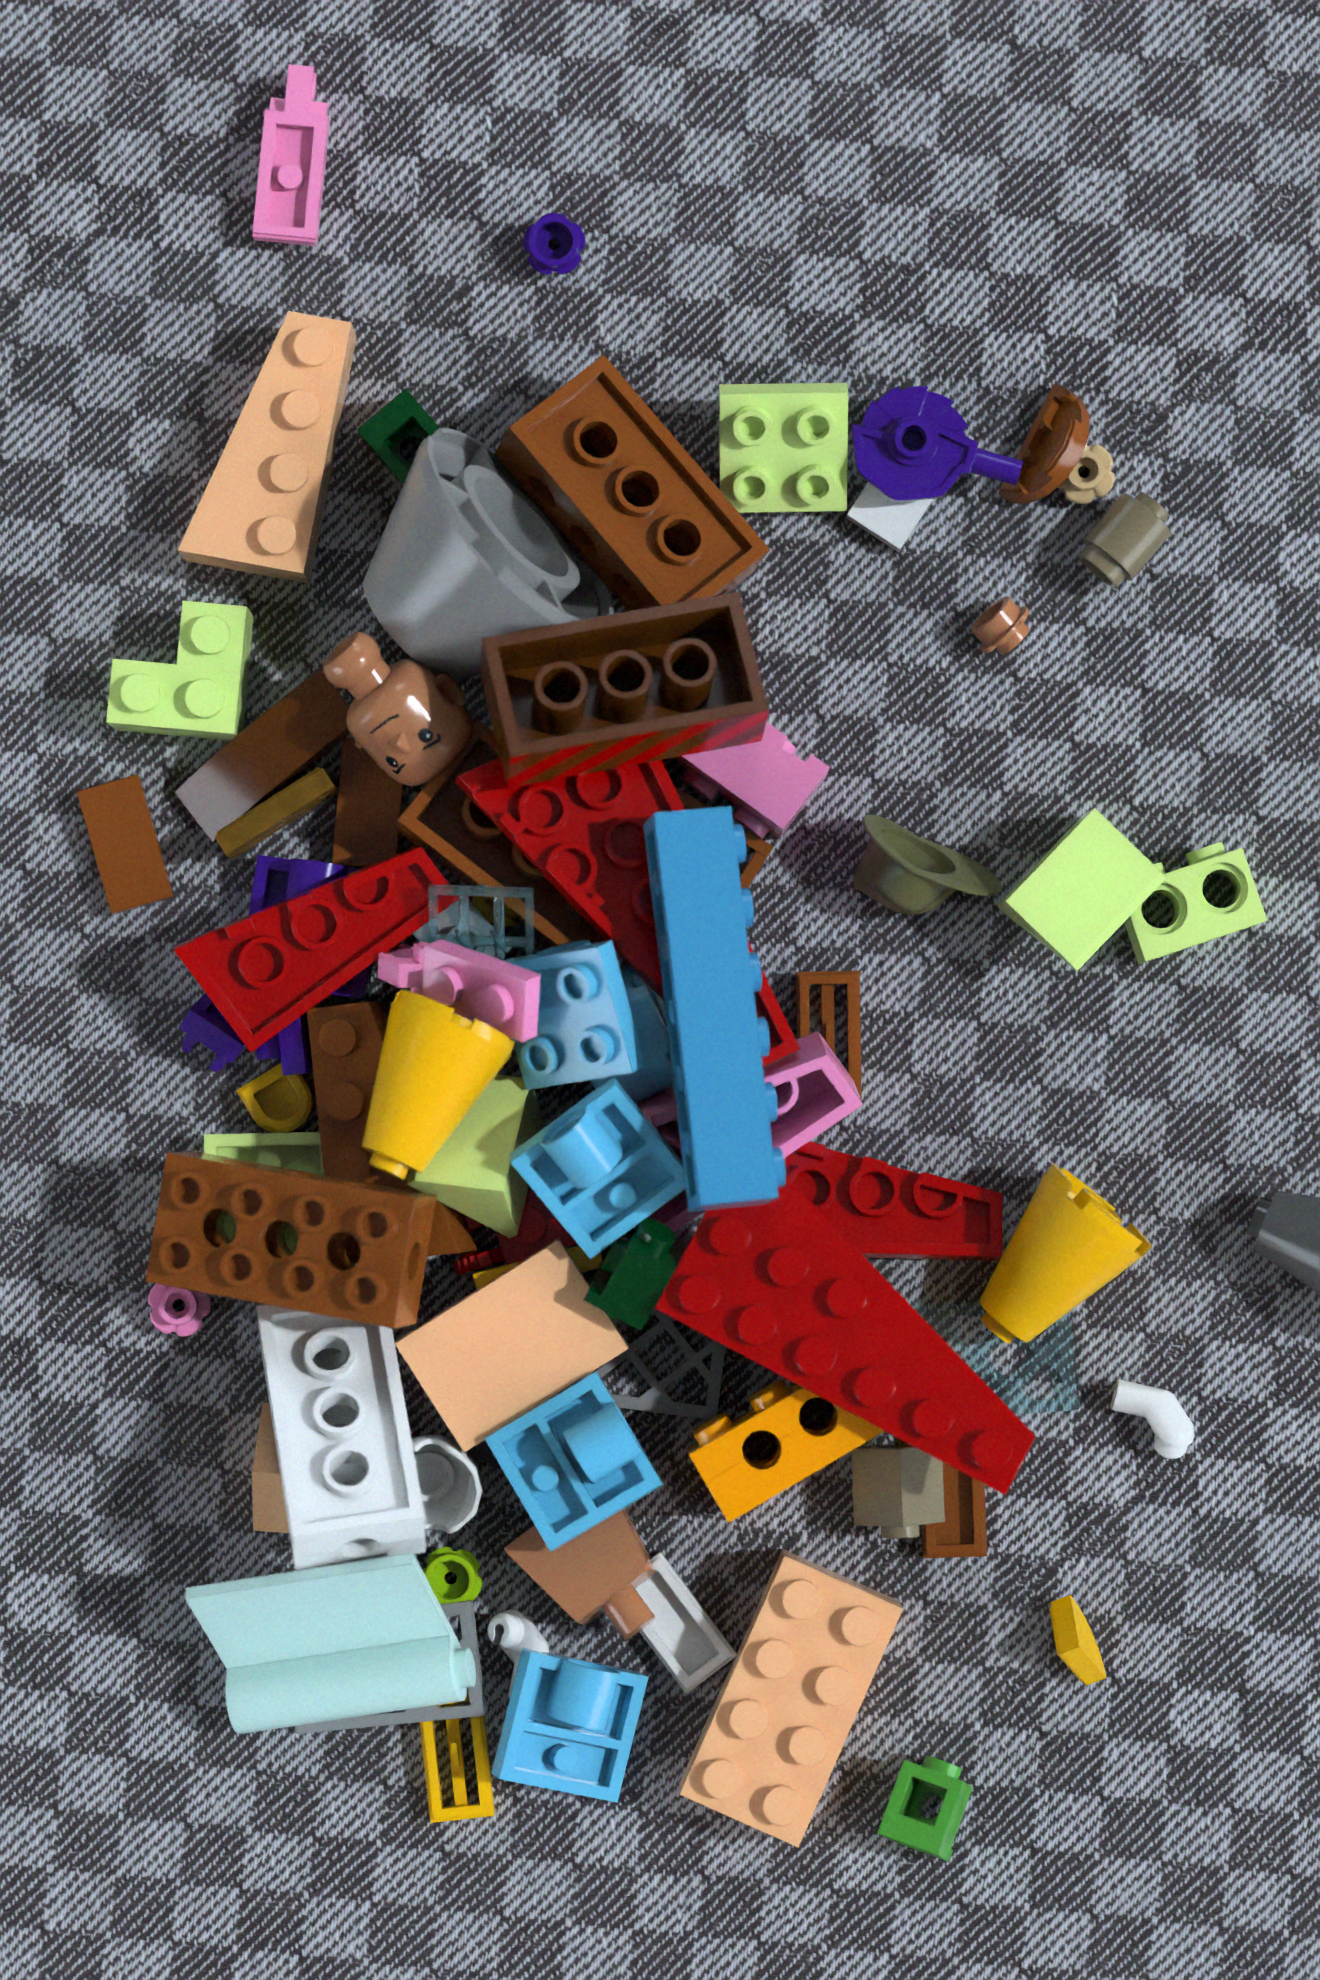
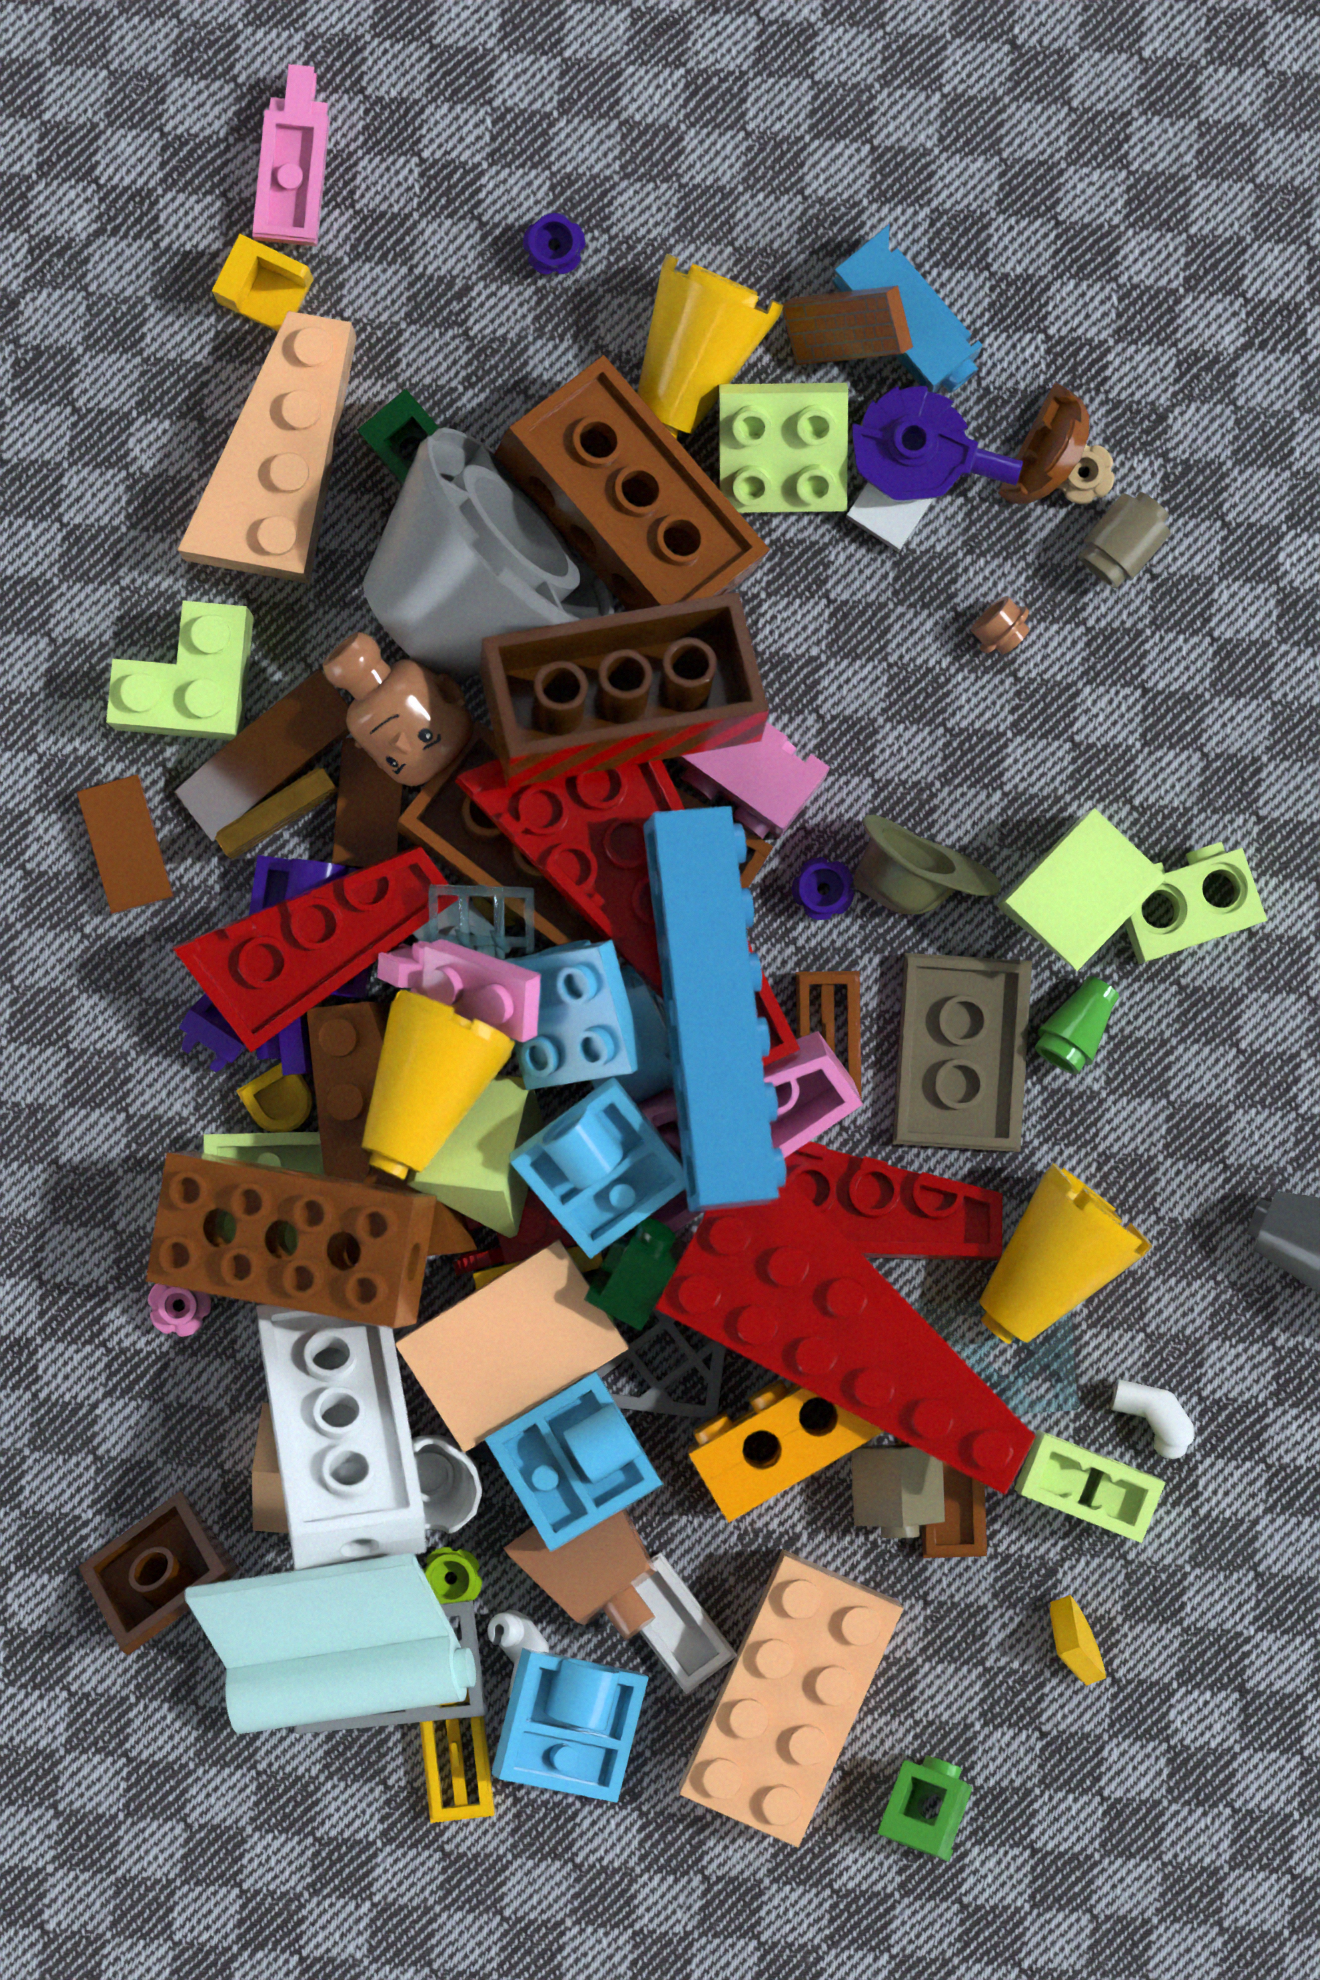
none -> reddish brown slope [78,1490,240,1656]
none -> yellow panel [212,233,314,332]
none -> yellow cone [637,254,784,439]
none -> dark orange tile [782,285,913,365]
none -> dark purple plate [792,857,854,920]
none -> dark azure window [832,224,983,394]
none -> dark tan tile [892,953,1032,1152]
none -> yellowish green brick [1014,1430,1166,1543]
none -> bright green cone [1035,976,1120,1075]

